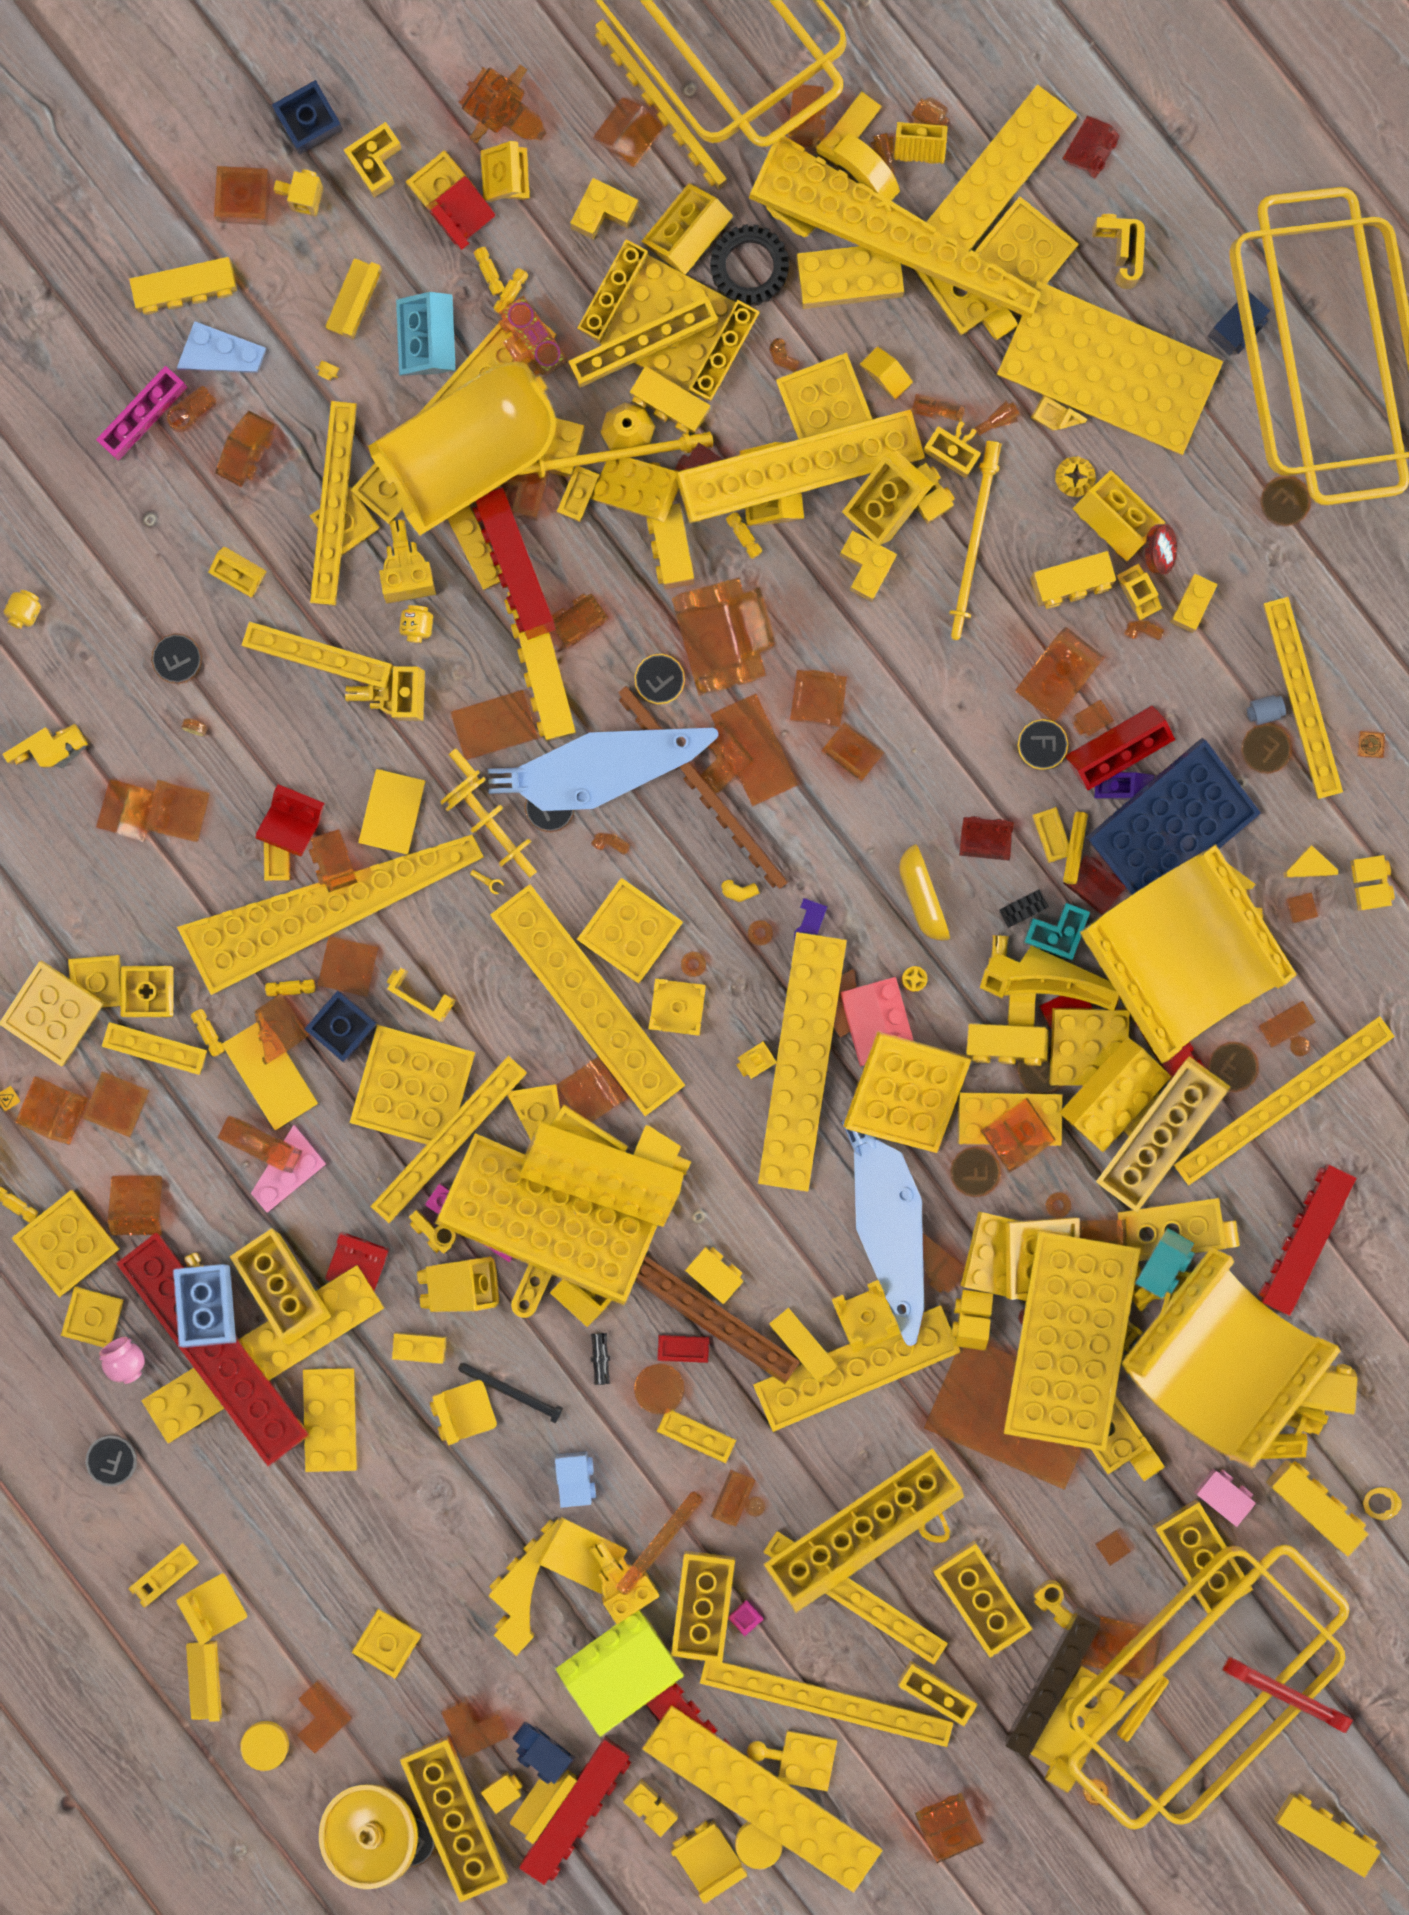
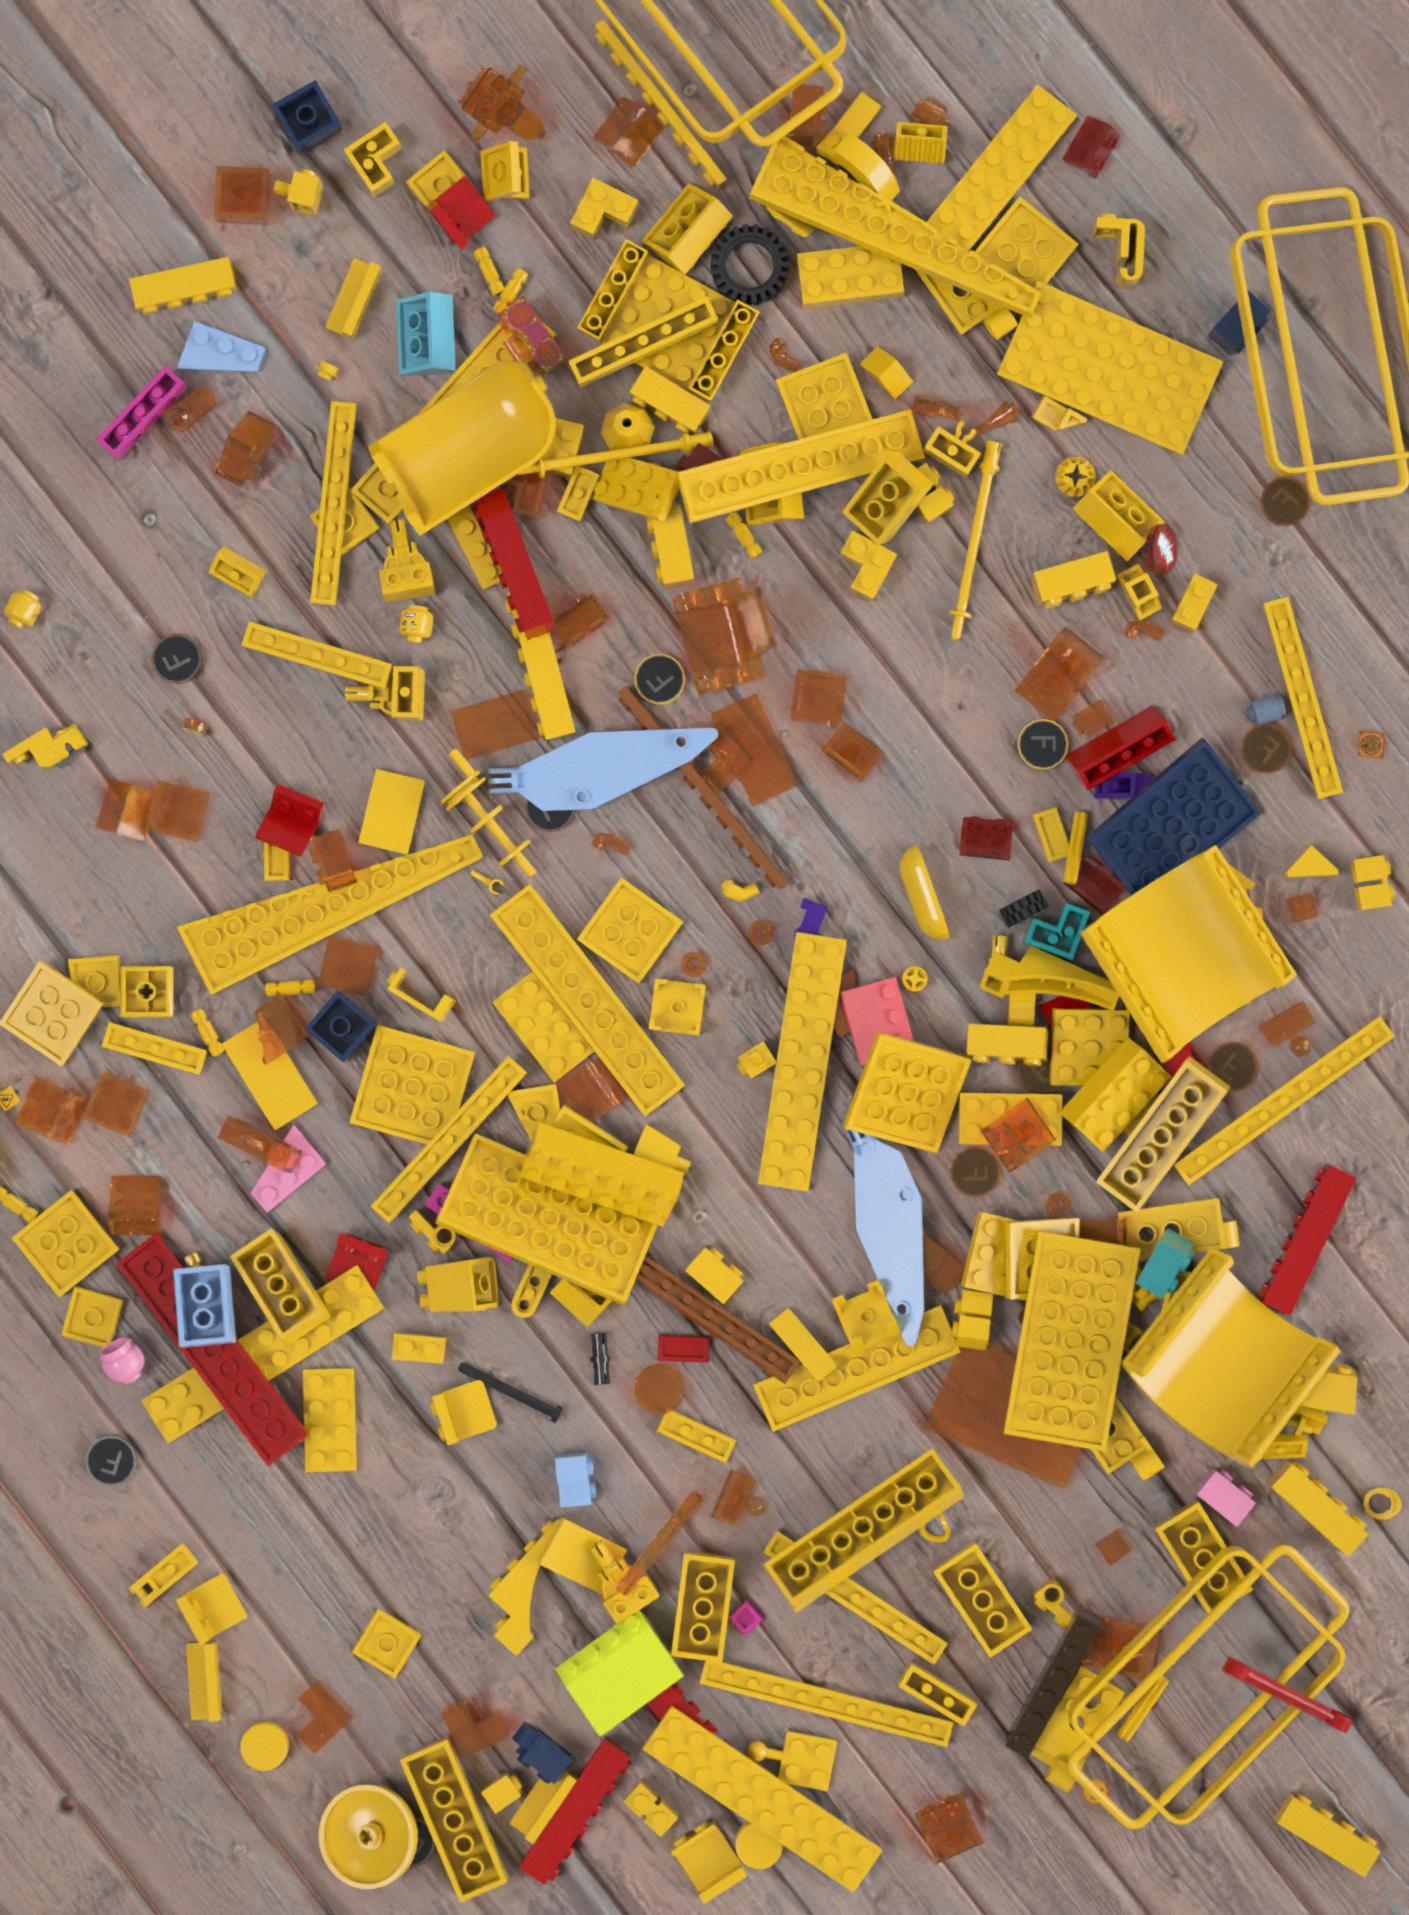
none -> yellow plate [492,971,595,1083]

